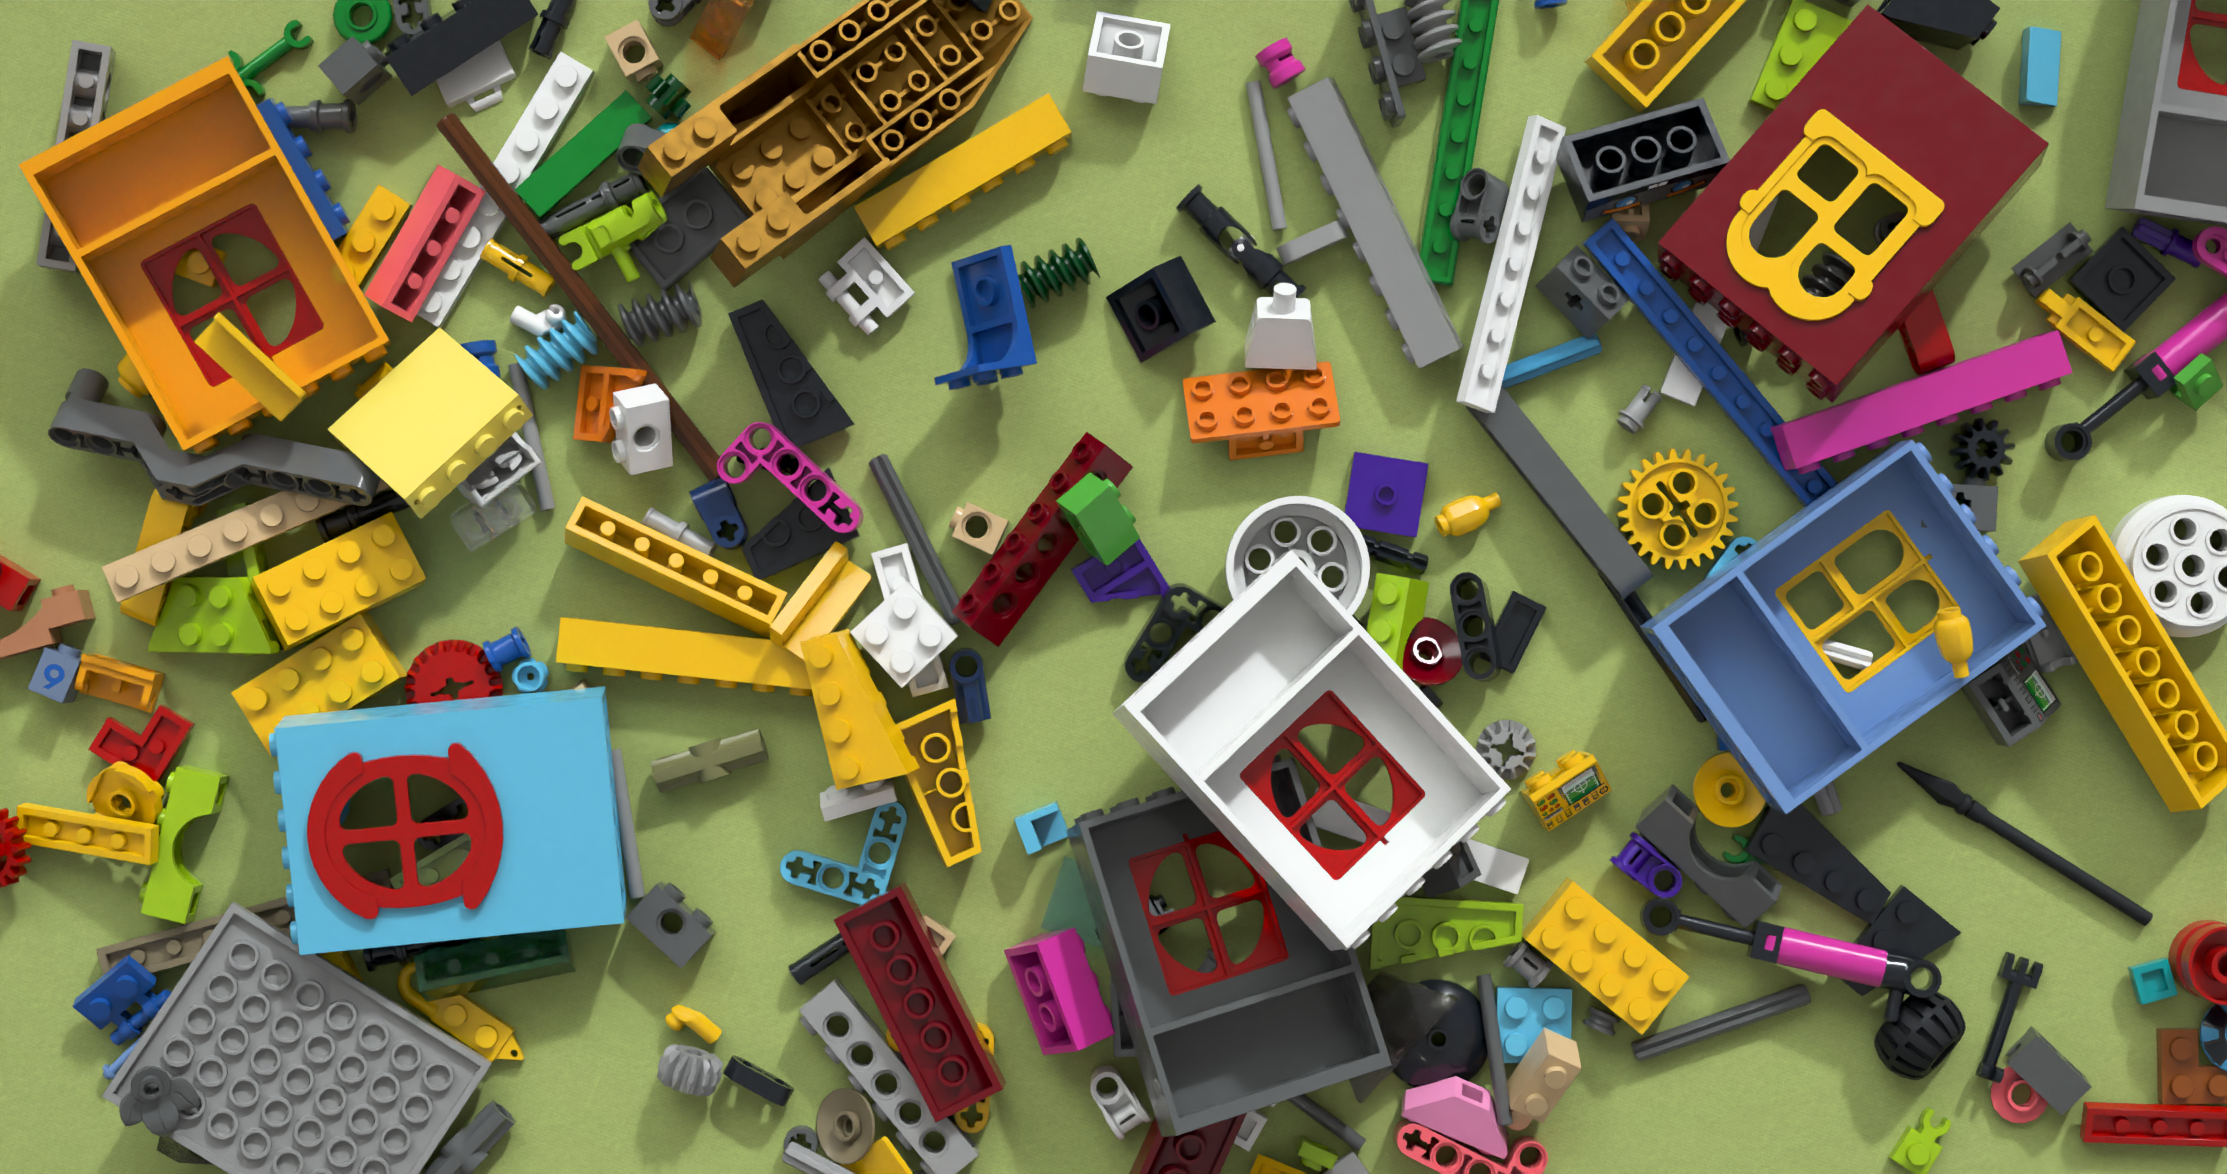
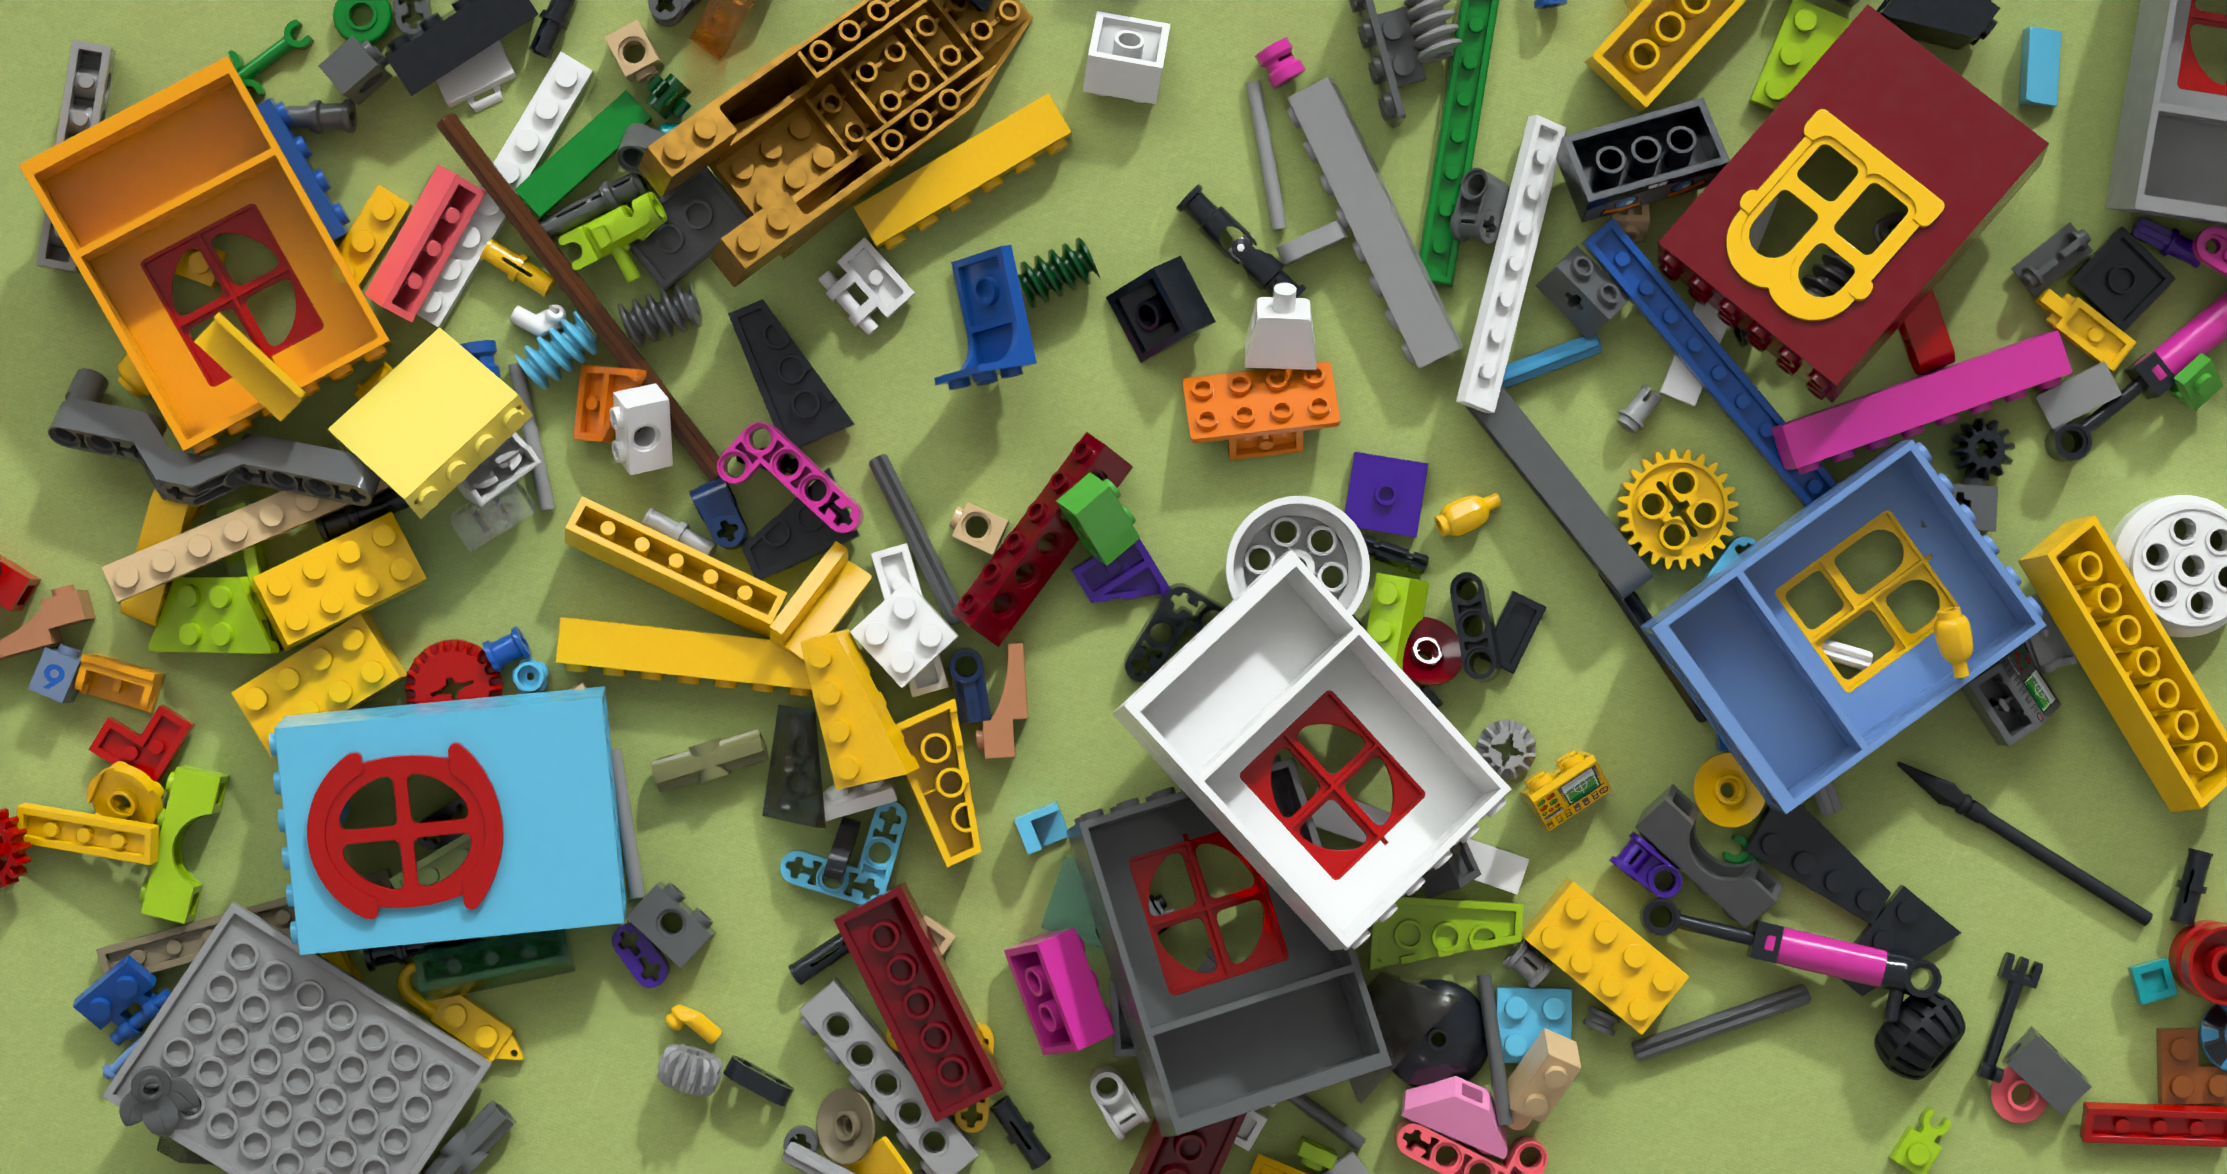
none -> dark purple beam [612,922,670,988]
none -> clear smoke wing [762,705,826,828]
none -> black beam [823,817,861,883]
none -> nougat slope [976,643,1028,759]
none -> black pin [989,1095,1051,1170]
none -> light grey tile [2035,361,2122,429]
none -> black pin [2170,848,2213,926]

